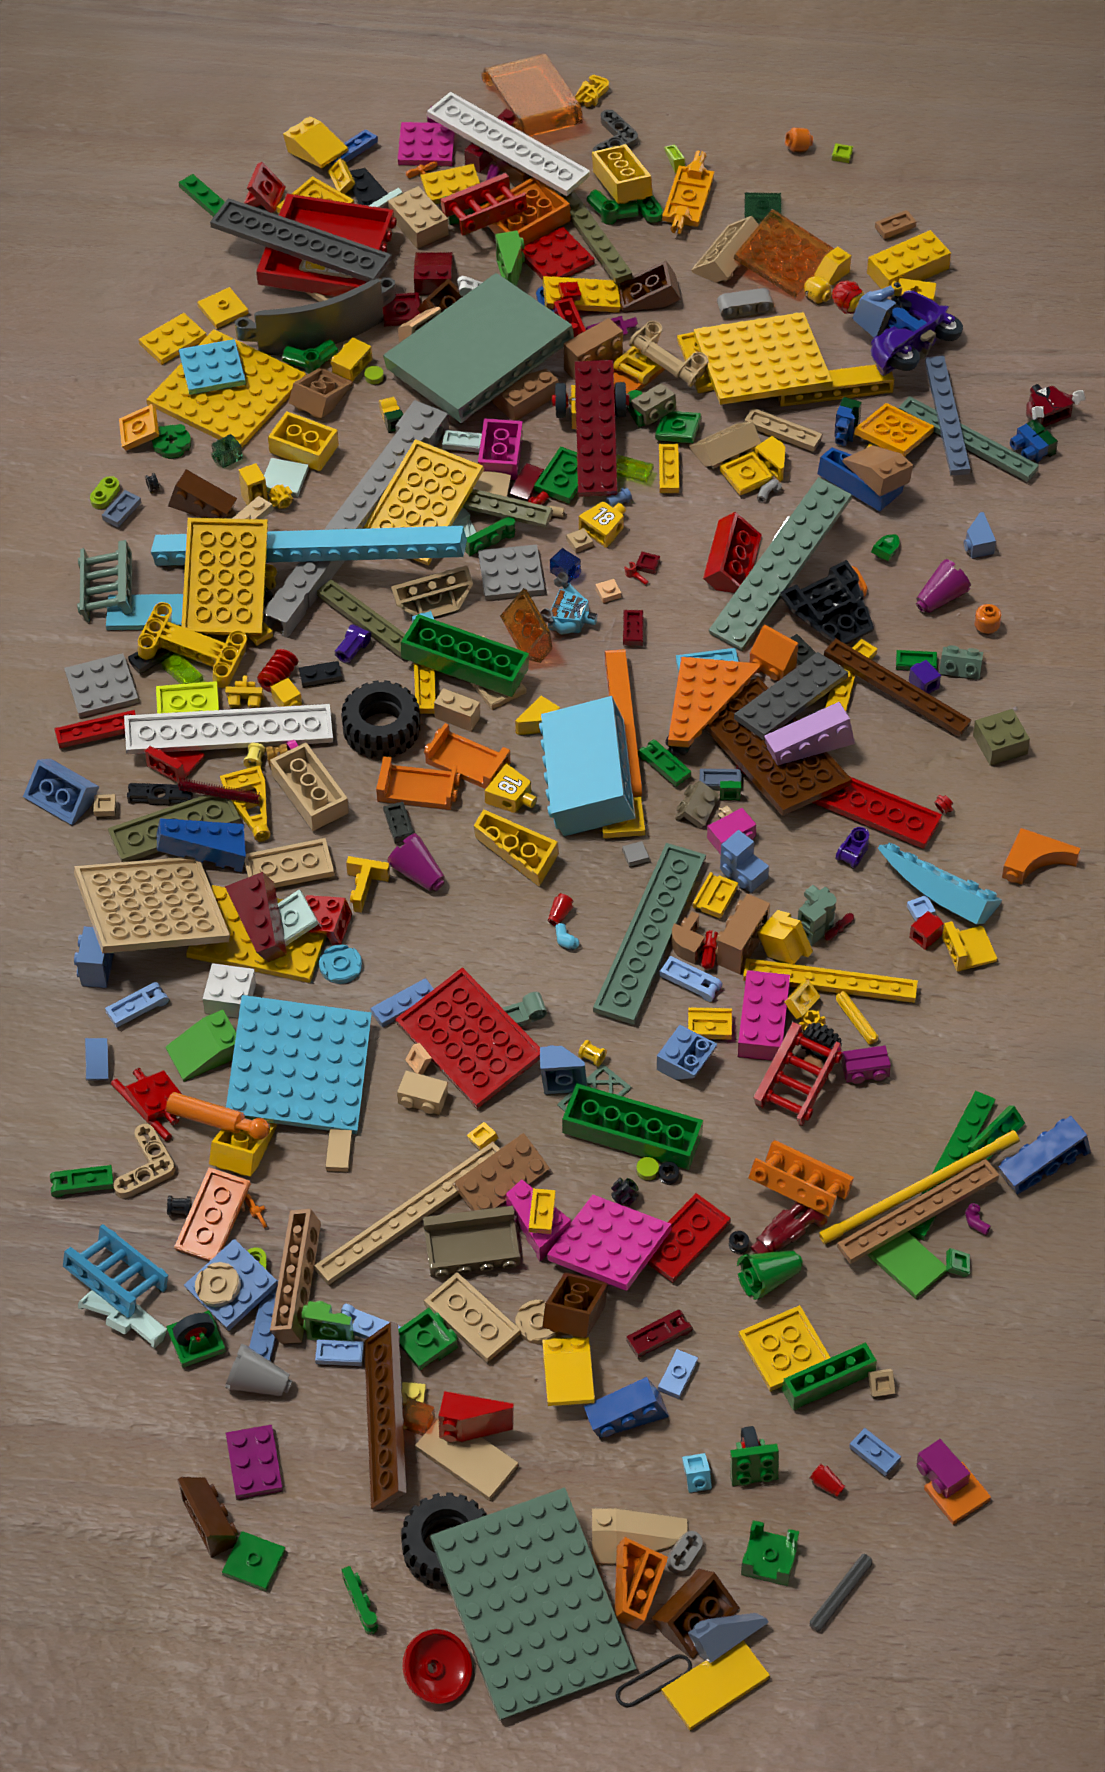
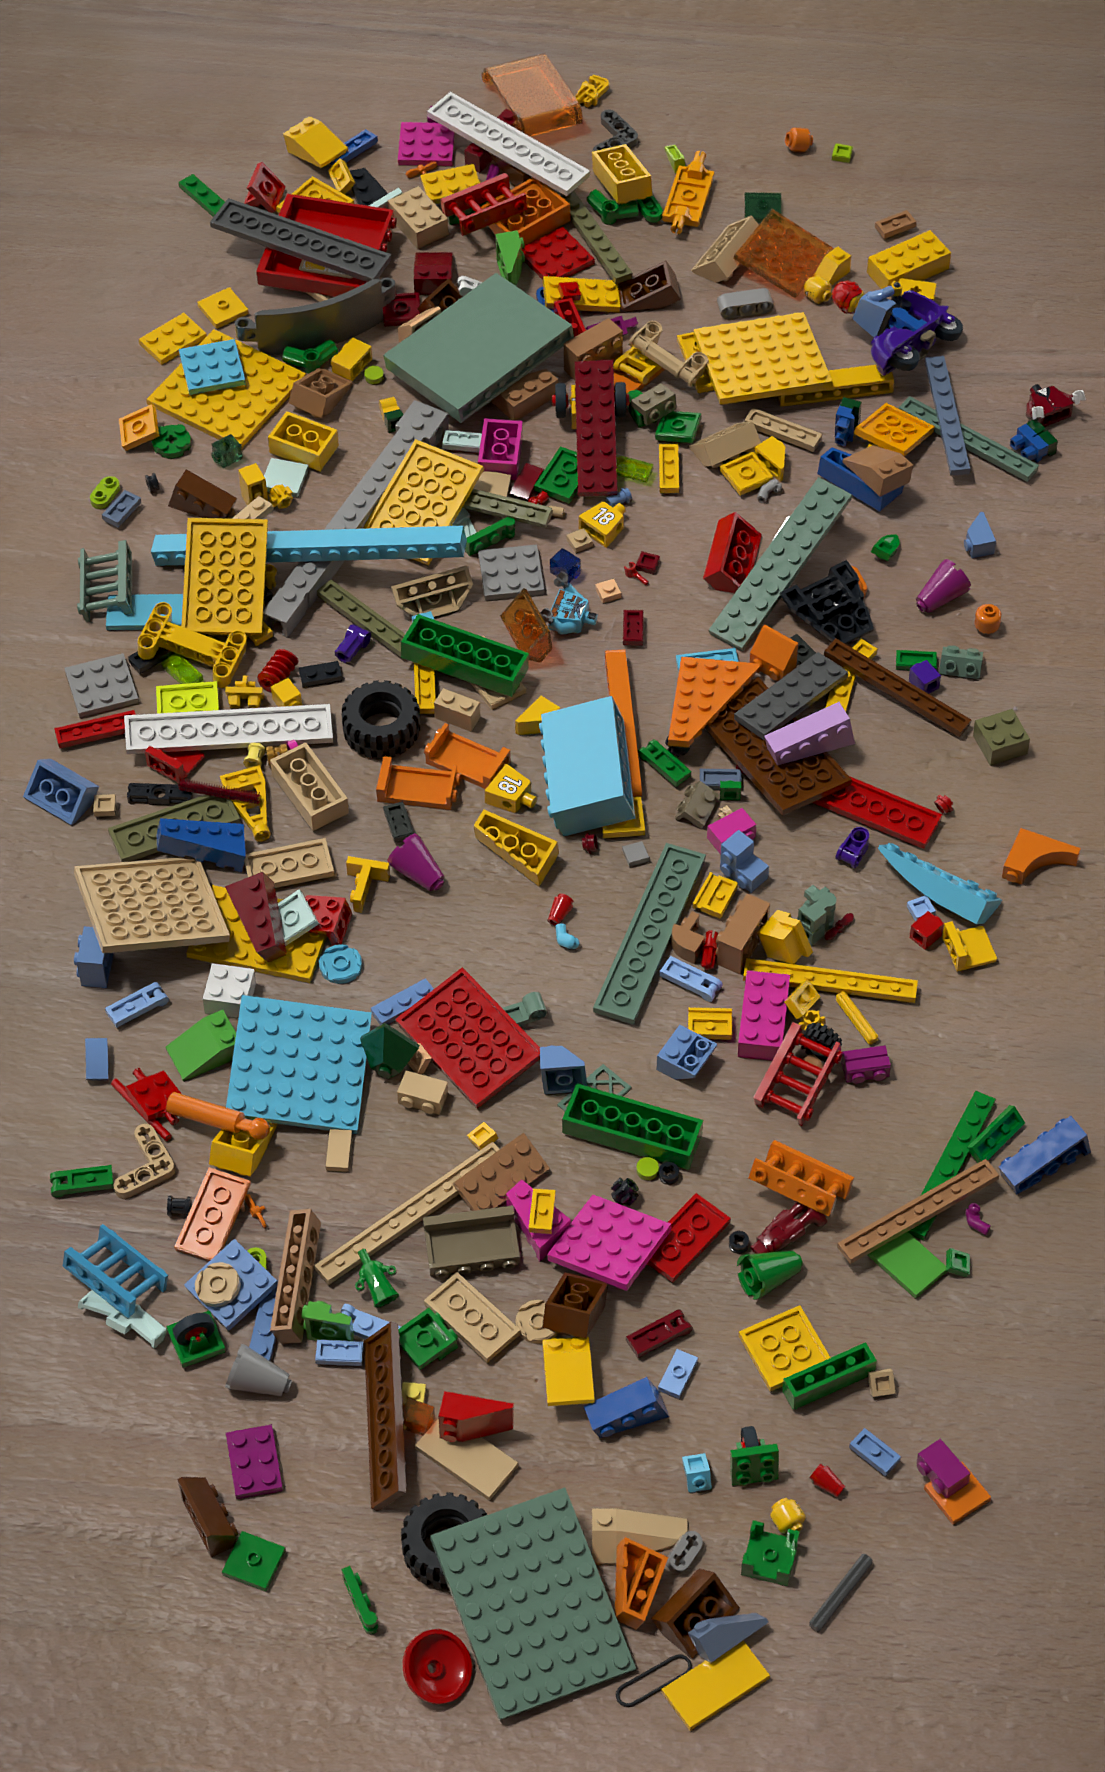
yellow bush [578,1040,607,1067] -> none
yellow piece [818,1130,1020,1245] -> none
none -> green piece [355,1248,399,1308]
none -> dark green slope [360,1023,420,1079]
none -> dark red plate [582,833,598,854]
none -> yellow head [770,1498,806,1534]

